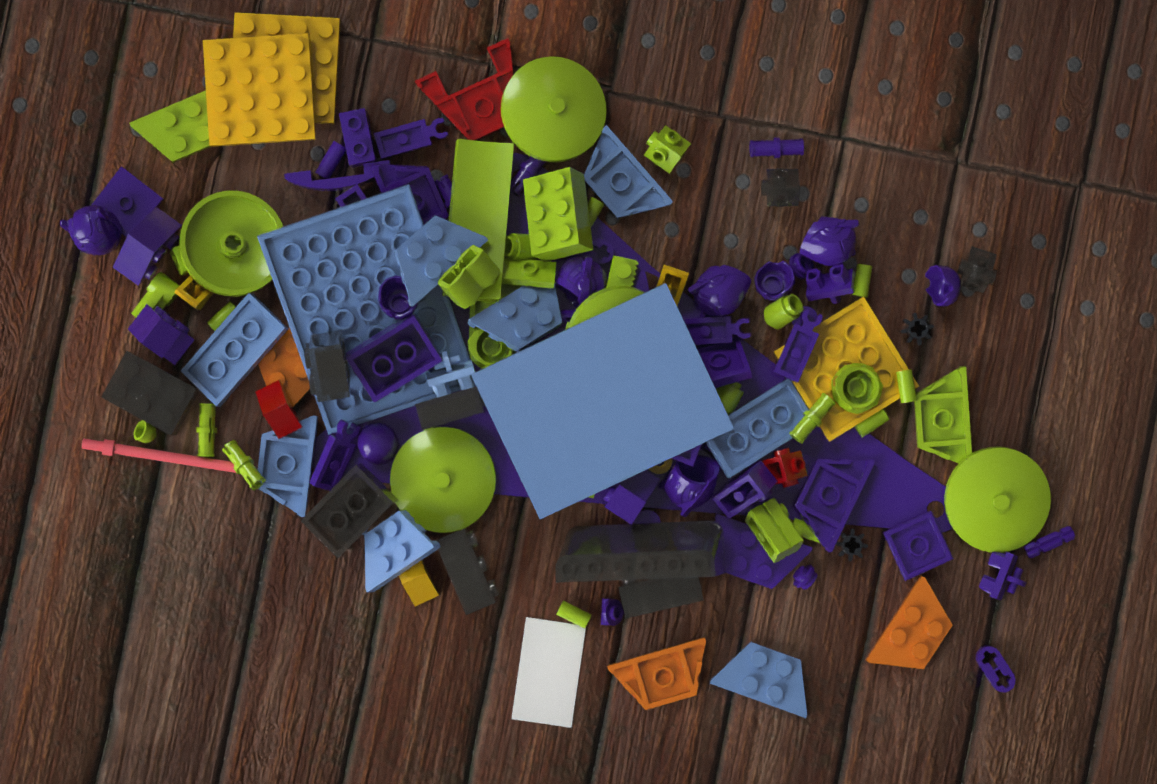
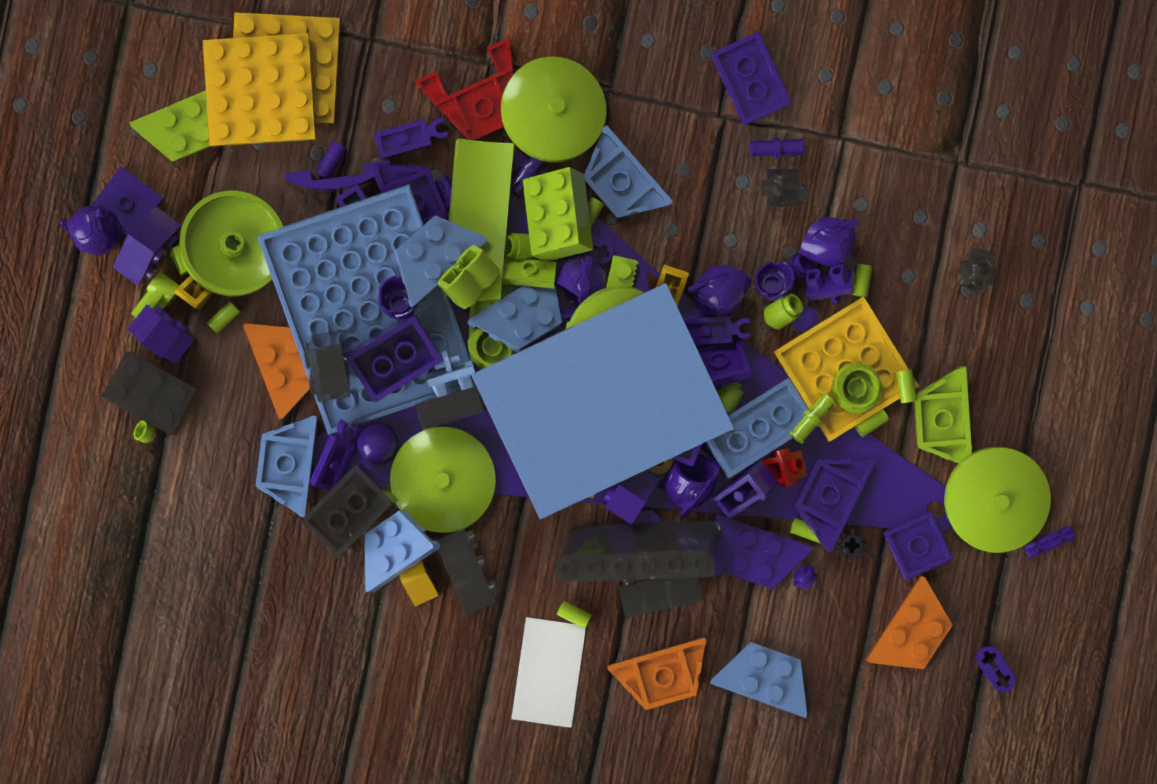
coral bar [82,438,236,473] -> none
medium blue plate [181,293,289,407] -> none
lime pin [196,403,218,457] -> none
lime pin [222,440,266,490] -> none
red slope [255,380,303,439] -> none
dark purple brick [339,108,377,168] -> none
dark purple plate [601,598,624,626] -> none
lime brick [644,125,691,174] -> none
lime brick [745,498,804,563] -> none
dark purple plate [773,308,823,383] -> none
black gear [900,313,934,346] -> none
dark purple hair [925,265,961,307] -> none
dark purple hips [979,552,1027,601] -> none
none -> dark purple plate [710,31,791,126]

